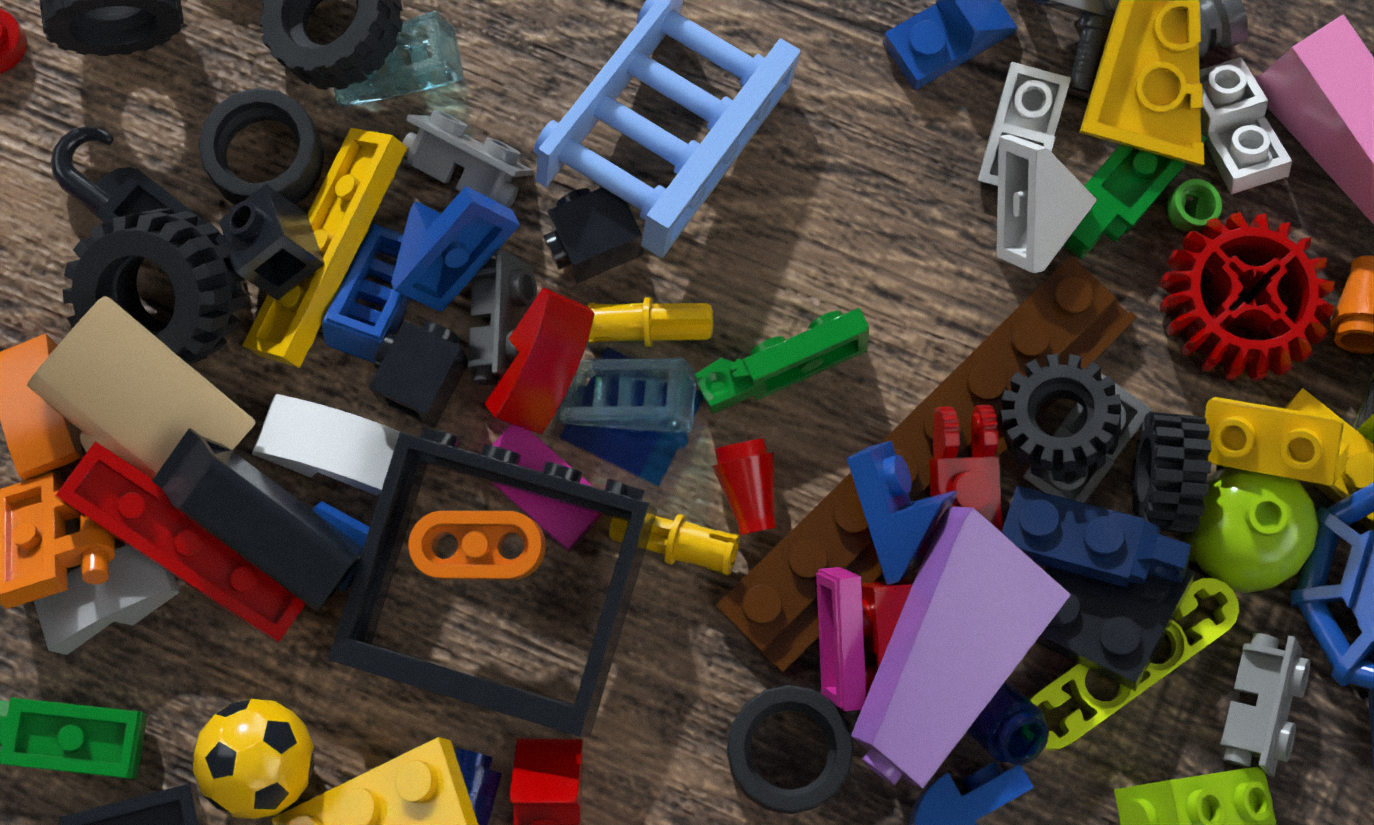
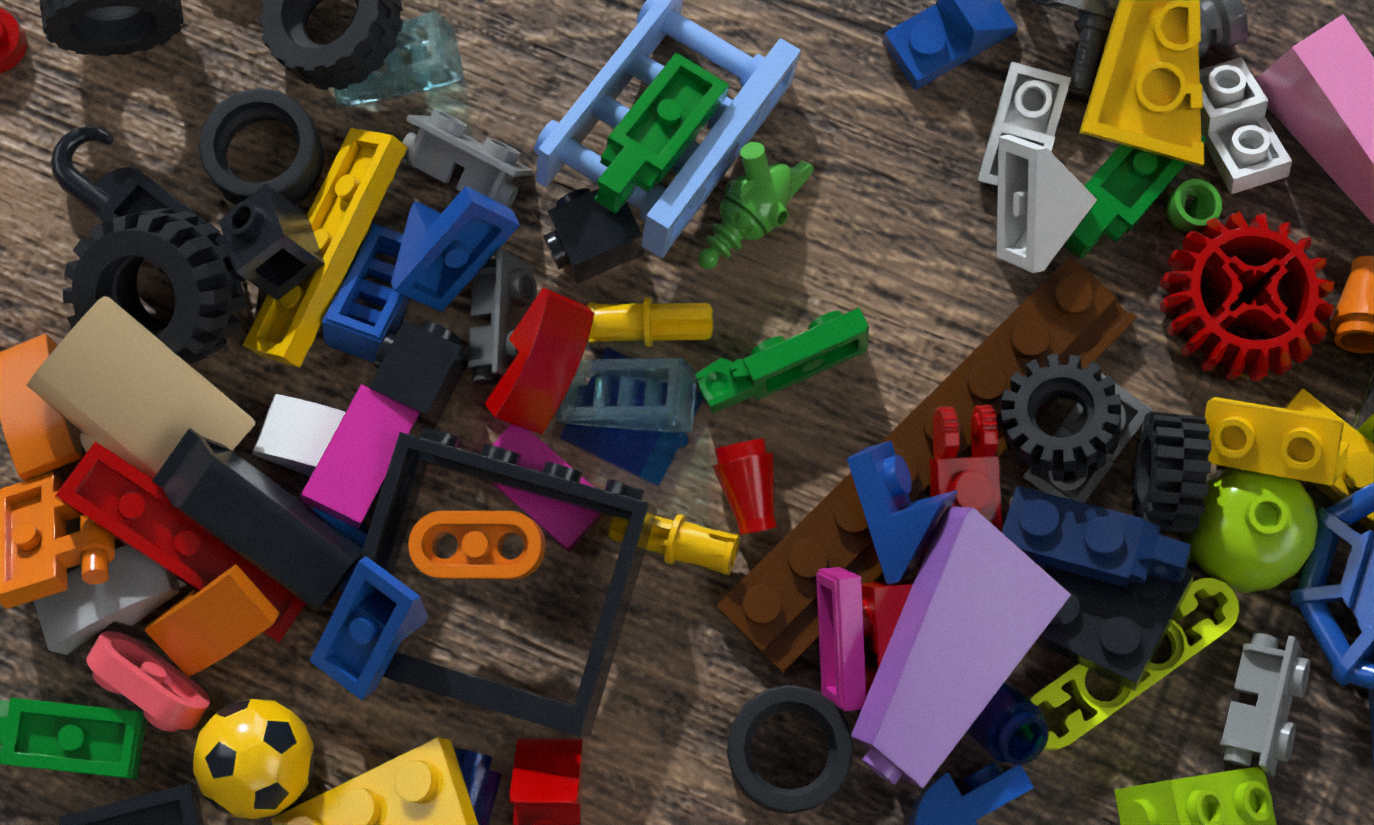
none -> coral plate [86,631,210,732]
none -> orange slope [144,564,280,677]
none -> dark pink tile [300,384,419,529]
none -> blue slope [309,556,428,701]
none -> green hinge [594,53,730,214]
none -> bright green piece [697,142,814,270]

